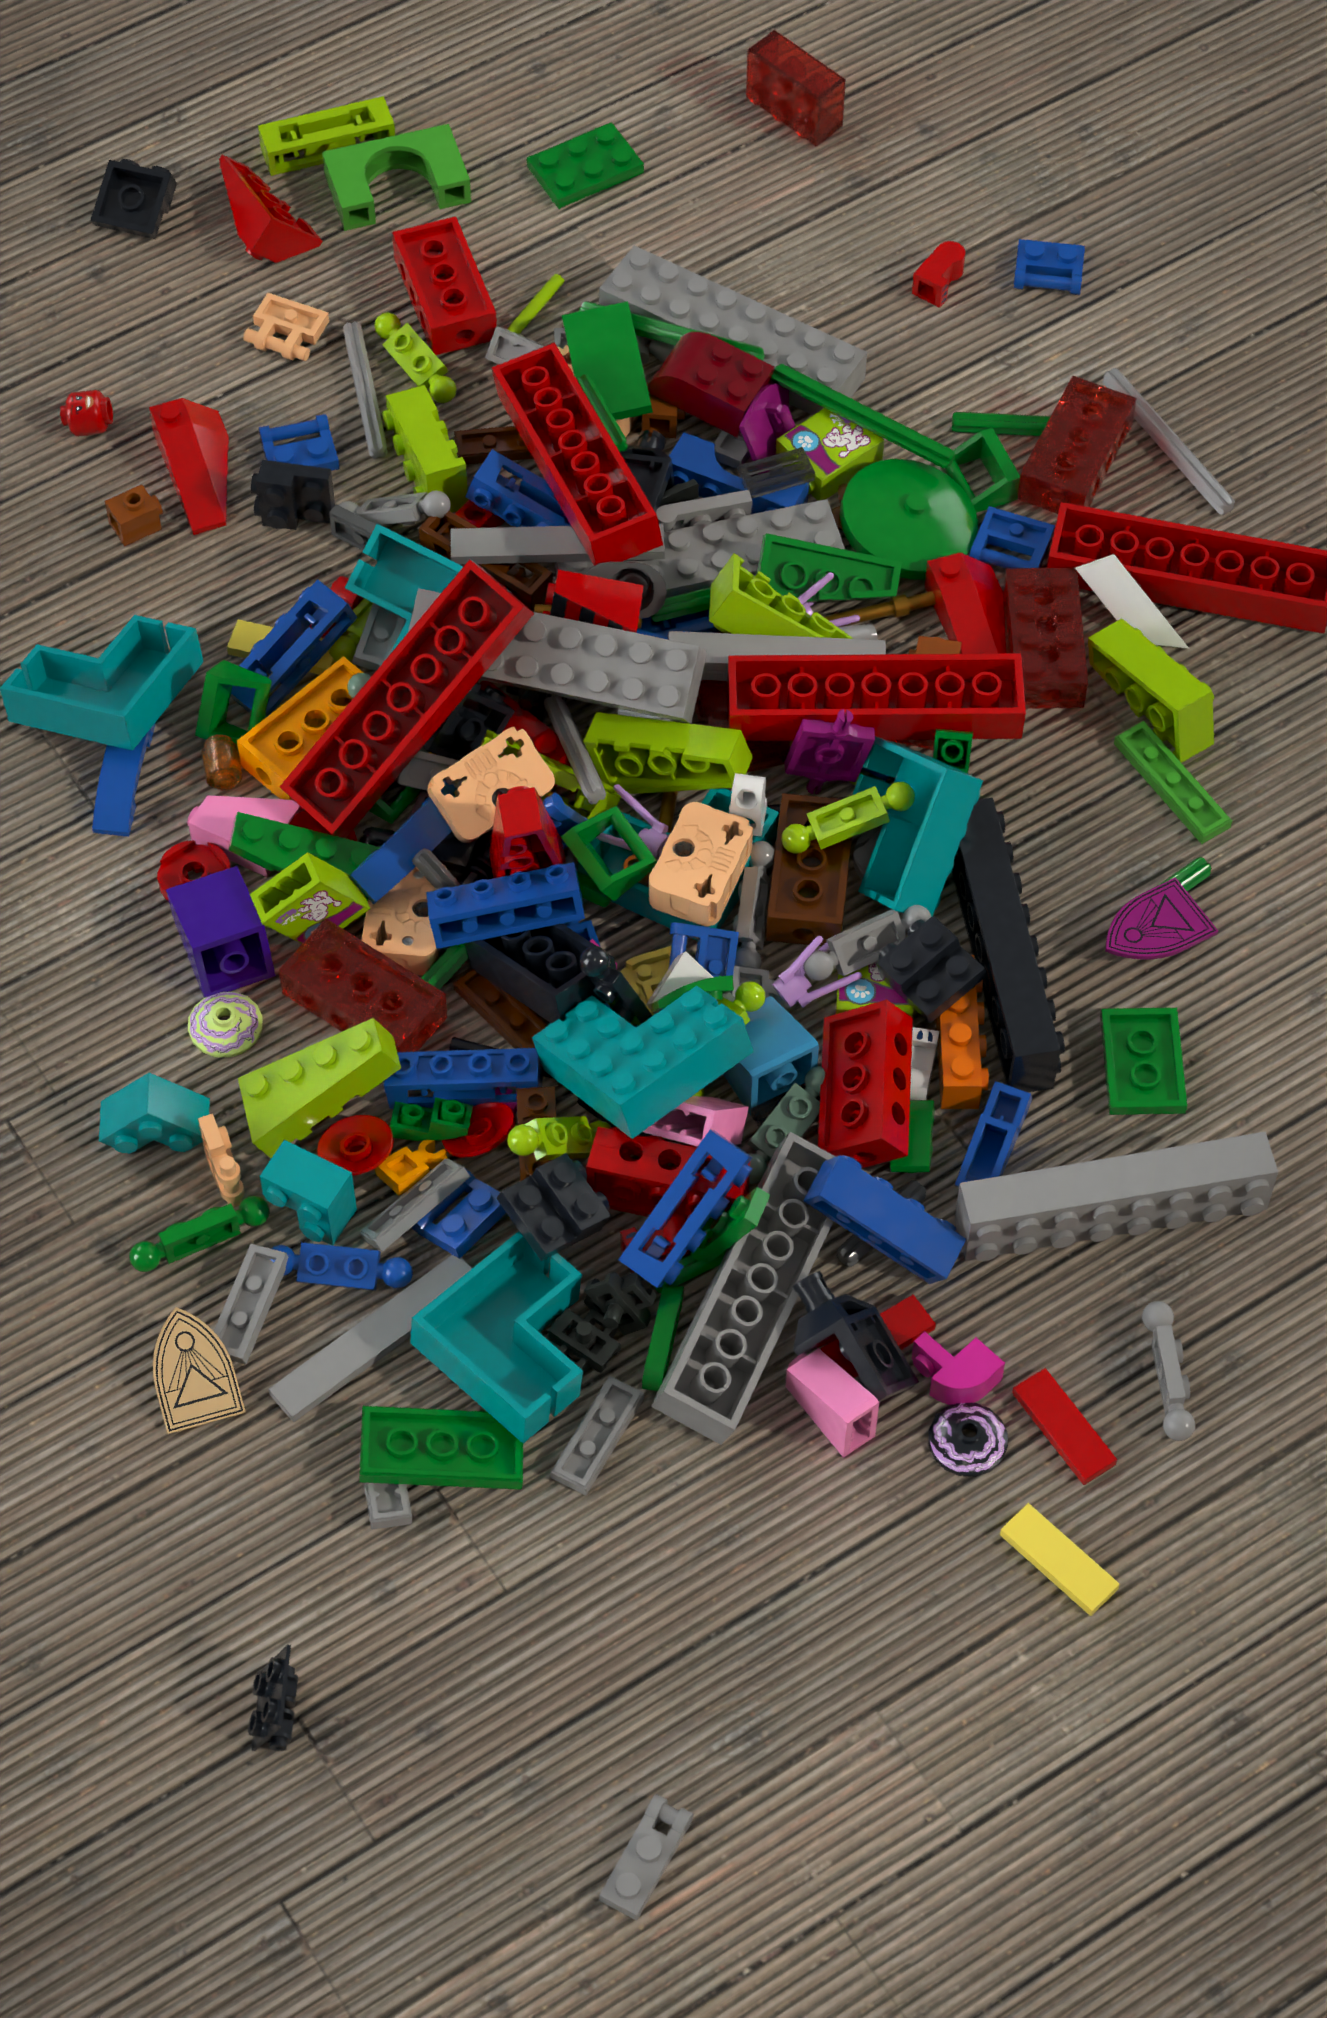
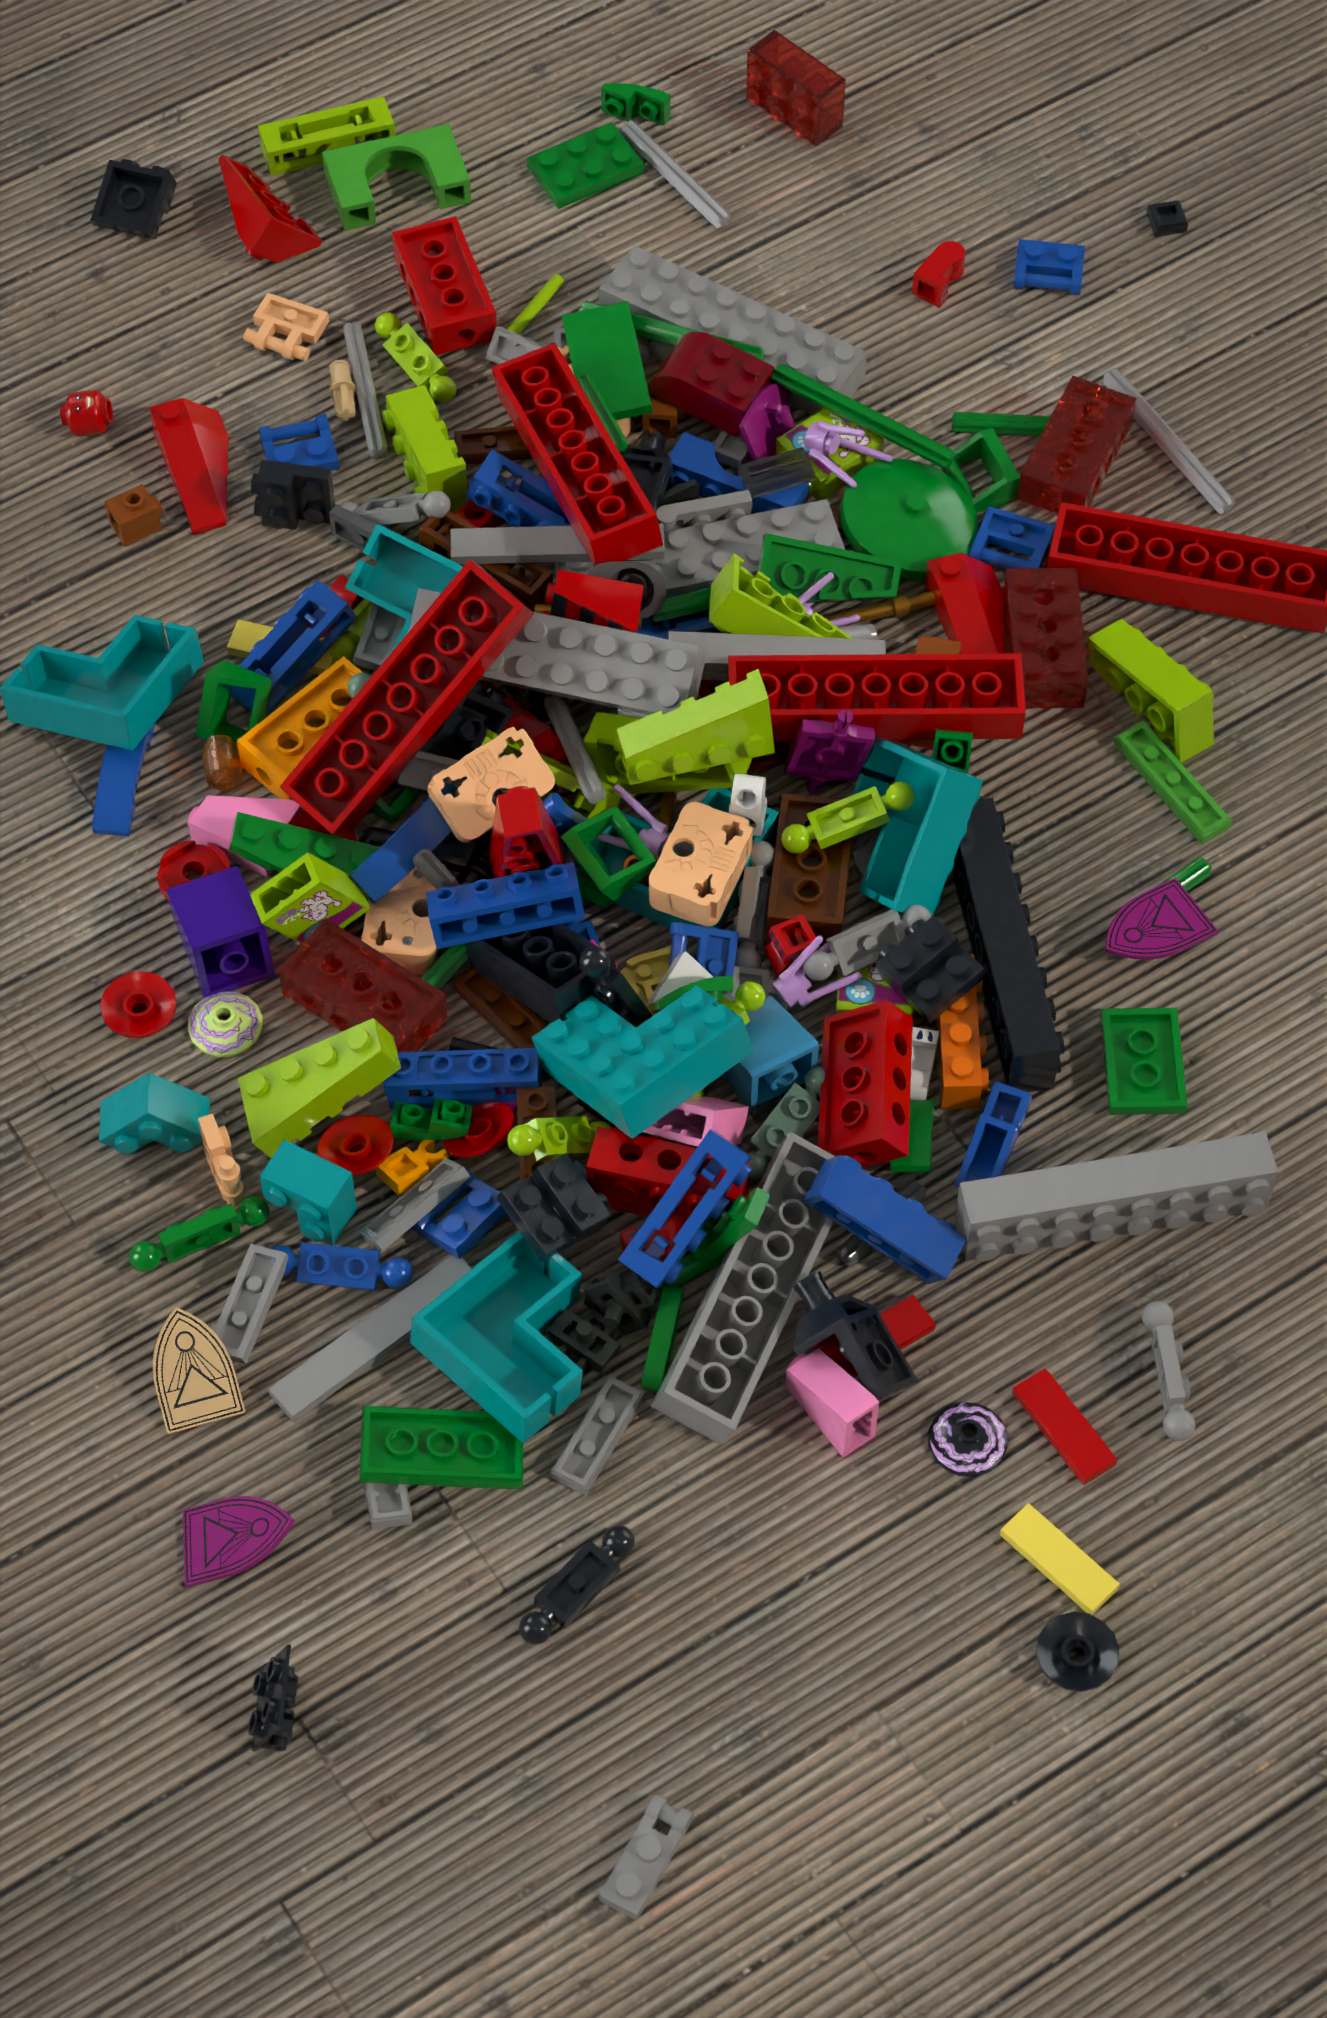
dark pink brick [911,1332,1005,1405] -> none
white sticker [1075,554,1189,649] -> none
none -> red dish [100,971,177,1038]
none -> magenta shield [183,1496,295,1587]
none -> tan axle [329,360,356,421]
none -> black plate [519,1525,635,1645]
none -> green slope [601,83,670,126]
none -> lime wedge [617,669,775,785]
none -> light grey axle [621,121,730,229]
none -> red leg [764,914,816,977]
none -> lavender plant [804,420,893,488]
none -> black dish [1036,1612,1119,1692]
none -> black tile [1146,200,1188,237]

